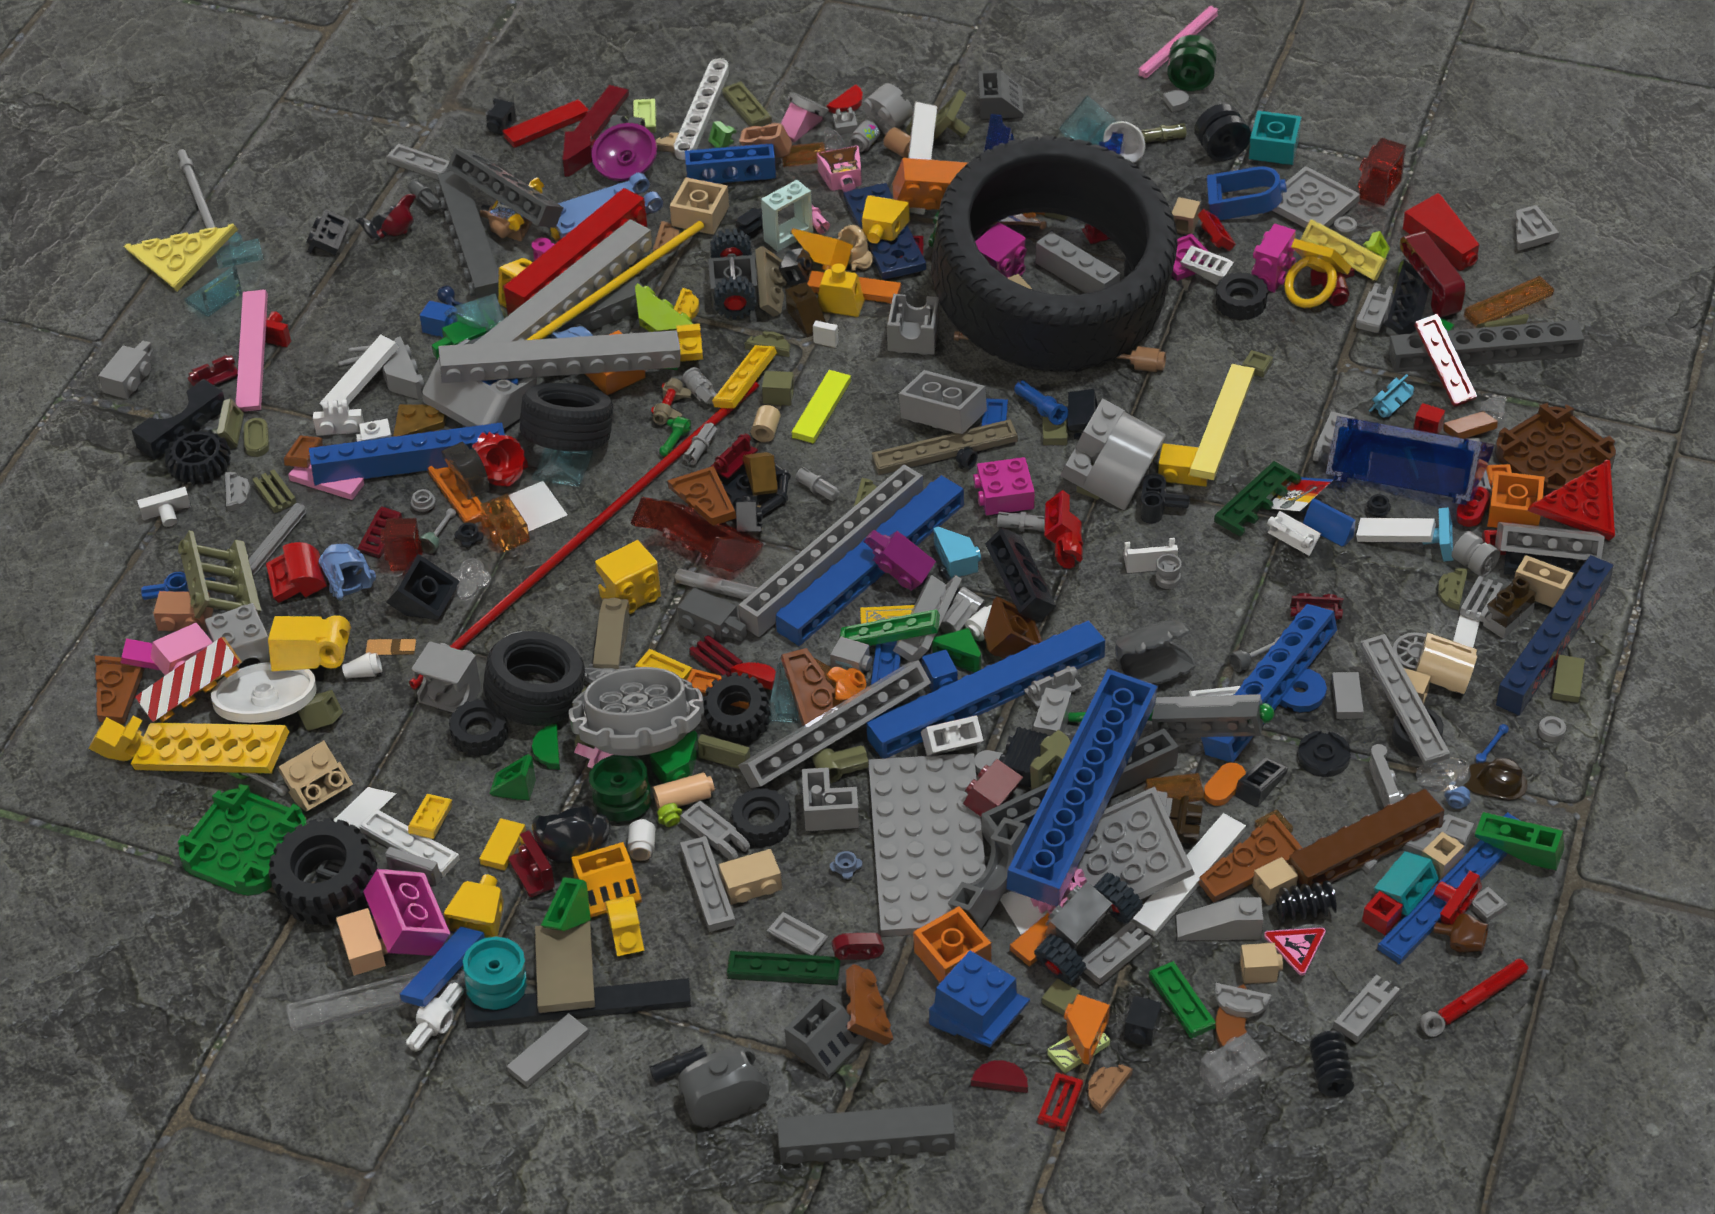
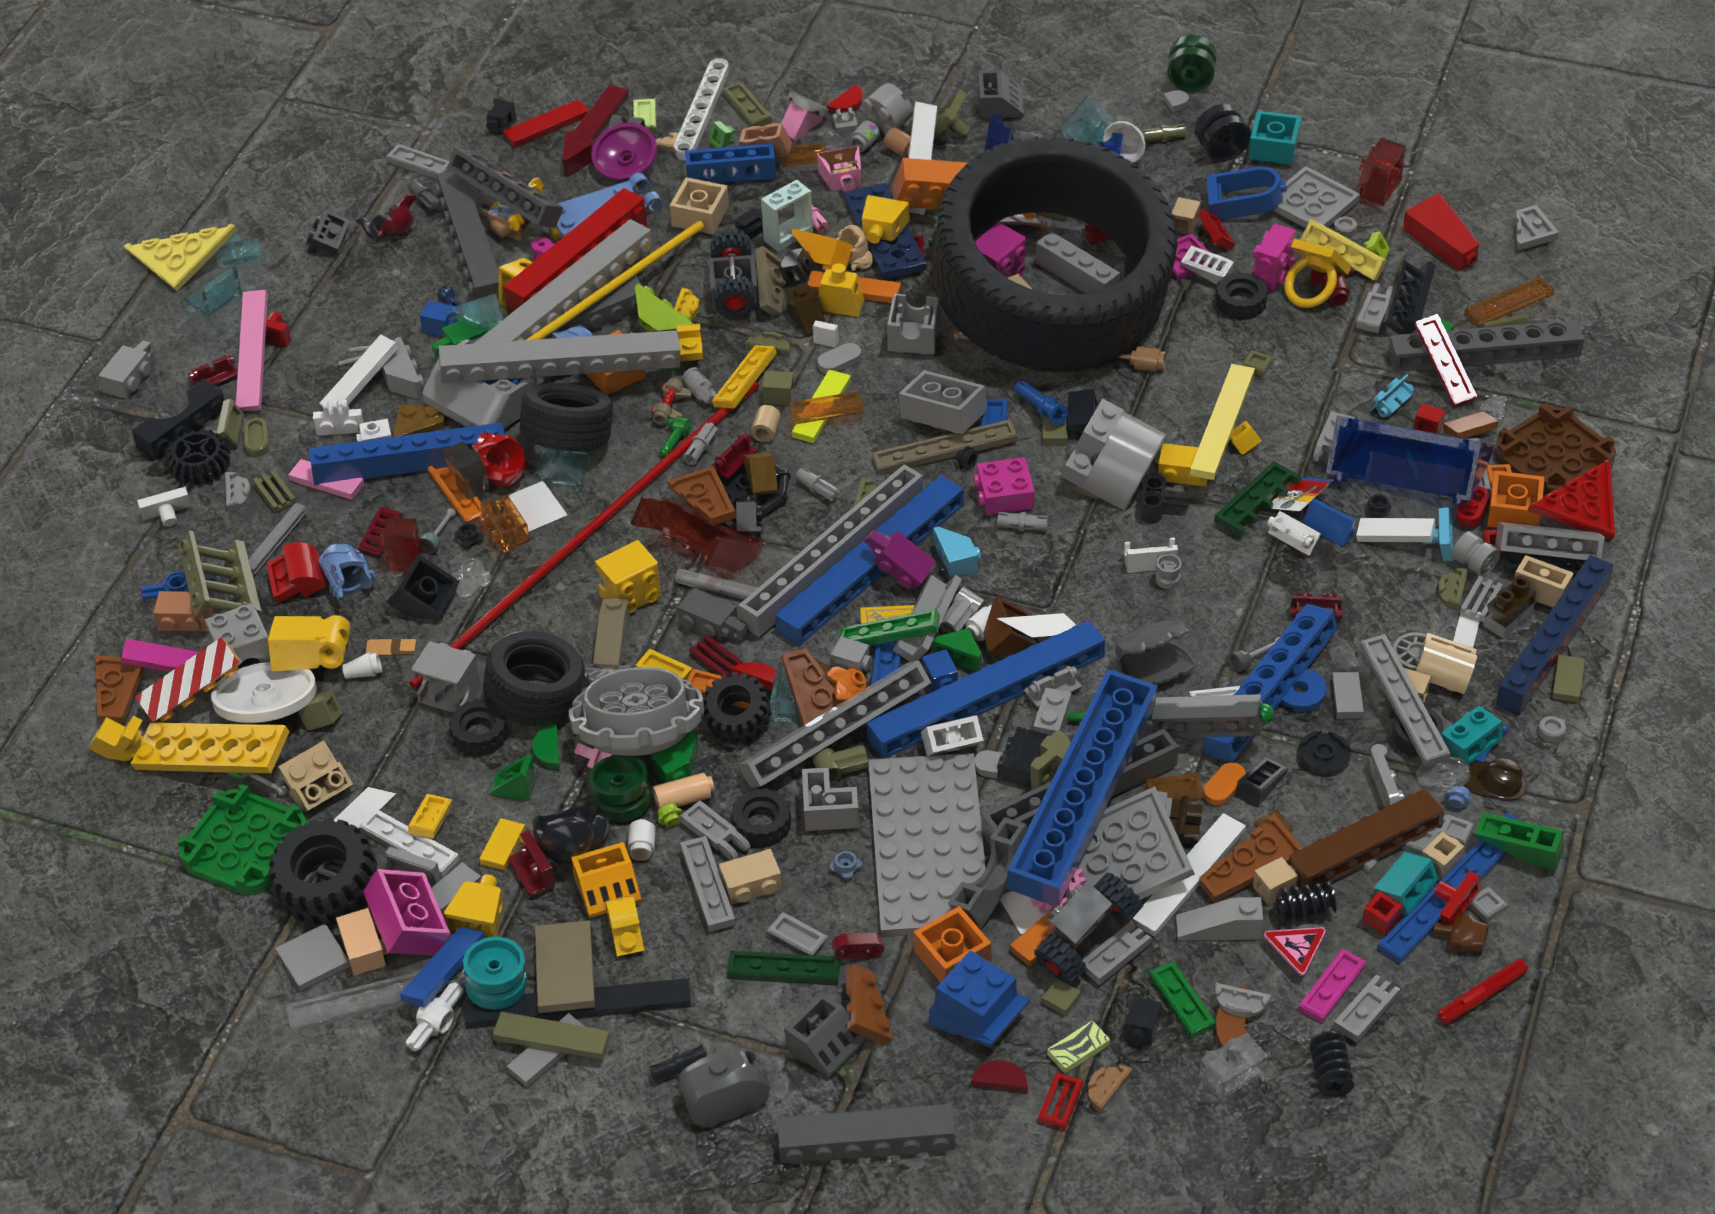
bright pink brick [150,623,213,675] -> none
light grey bar [177,149,215,229] -> none
dark orange tile [284,435,323,468] -> none
light grey plate [411,489,436,512] -> none
green slope [541,877,591,931] -> none
medium nougat tile [652,221,679,255] -> none
olive tile [697,734,750,769] -> none
brick [963,759,1023,817] -> none
black brick [985,527,1056,623] -> none
red plate [1044,490,1083,569] -> none
orange slope [1064,994,1110,1065] -> none
bright pink axle [1138,6,1218,79] -> none
tan brick [1240,943,1283,984] -> none
dark red beam [1400,231,1466,318] -> none
light grey hinge [1420,1011,1445,1037] -> none
none -> light grey tile [275,924,350,991]
none -> light grey tile [431,862,481,915]
none -> olive tile [493,1012,610,1060]
none -> clear orange tile [788,391,864,425]
none -> light grey tile [818,343,861,374]
none -> white sticker [997,613,1076,637]
none -> yellow slope [1230,421,1261,455]
none -> dark pink tile [1298,948,1367,1024]
none -> teal brick [1441,706,1503,767]

